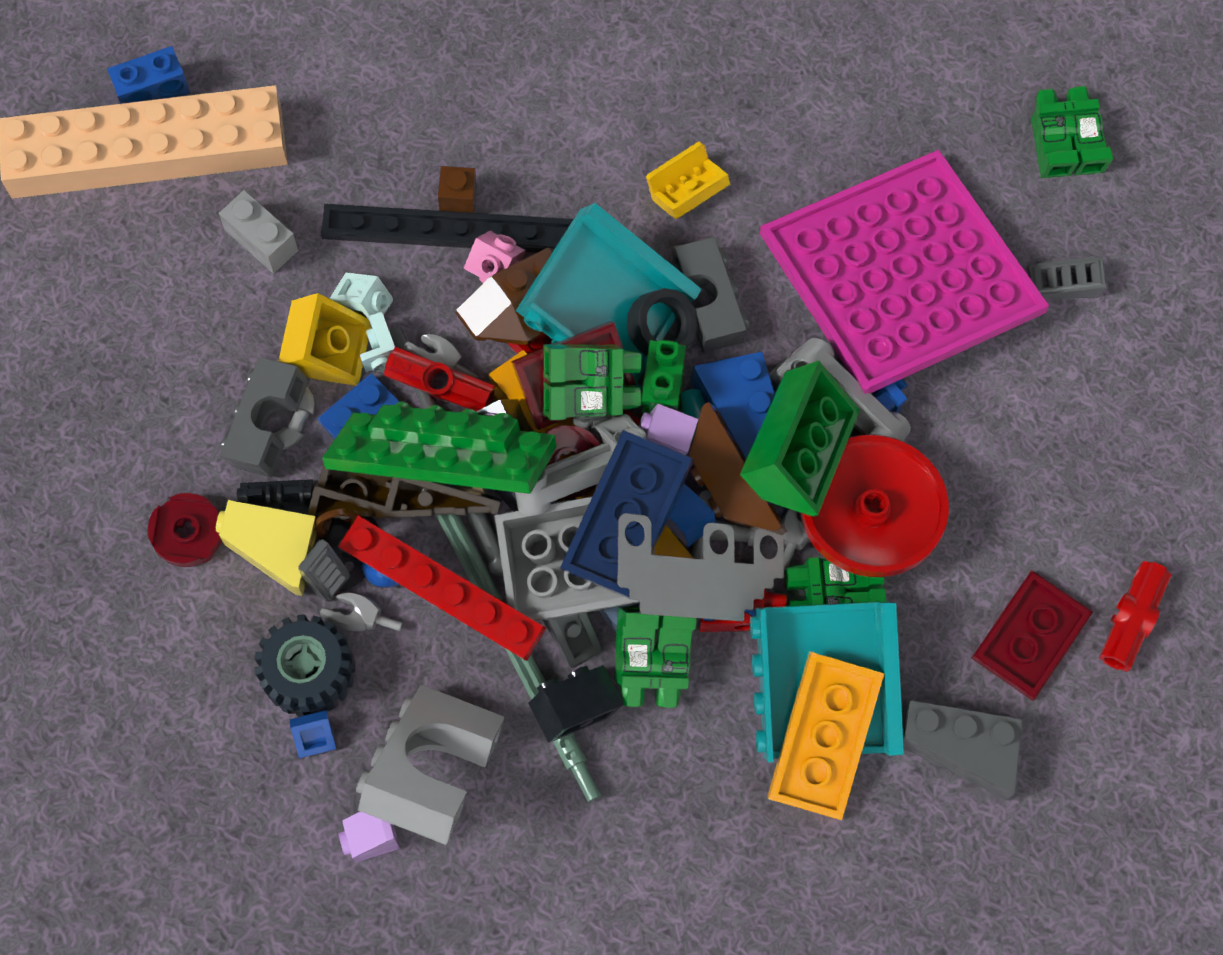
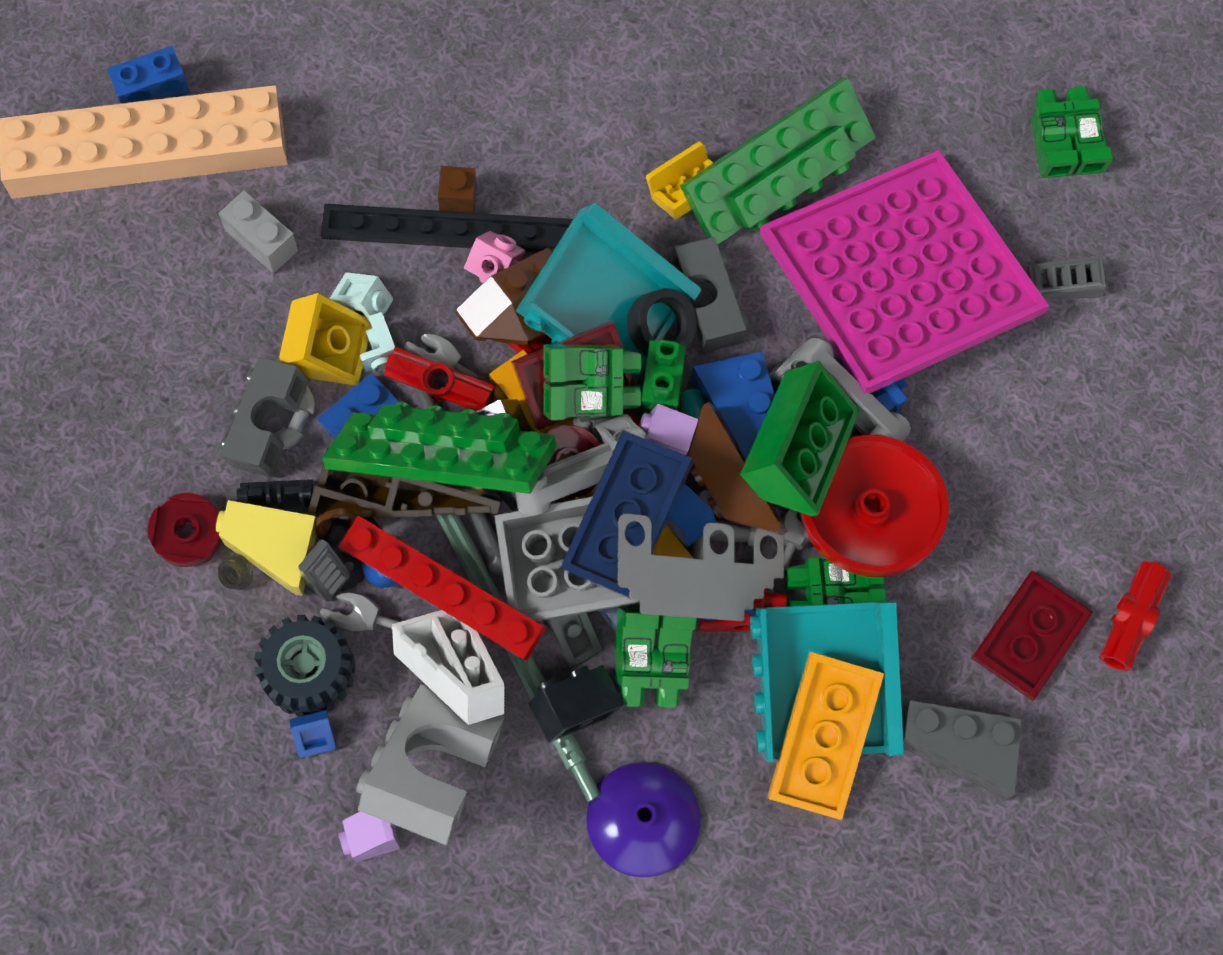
none -> clear smoke plate [217,553,253,590]
none -> white wedge [392,610,504,725]
none -> dark purple dish [586,762,700,878]
none -> green plate [680,78,876,245]

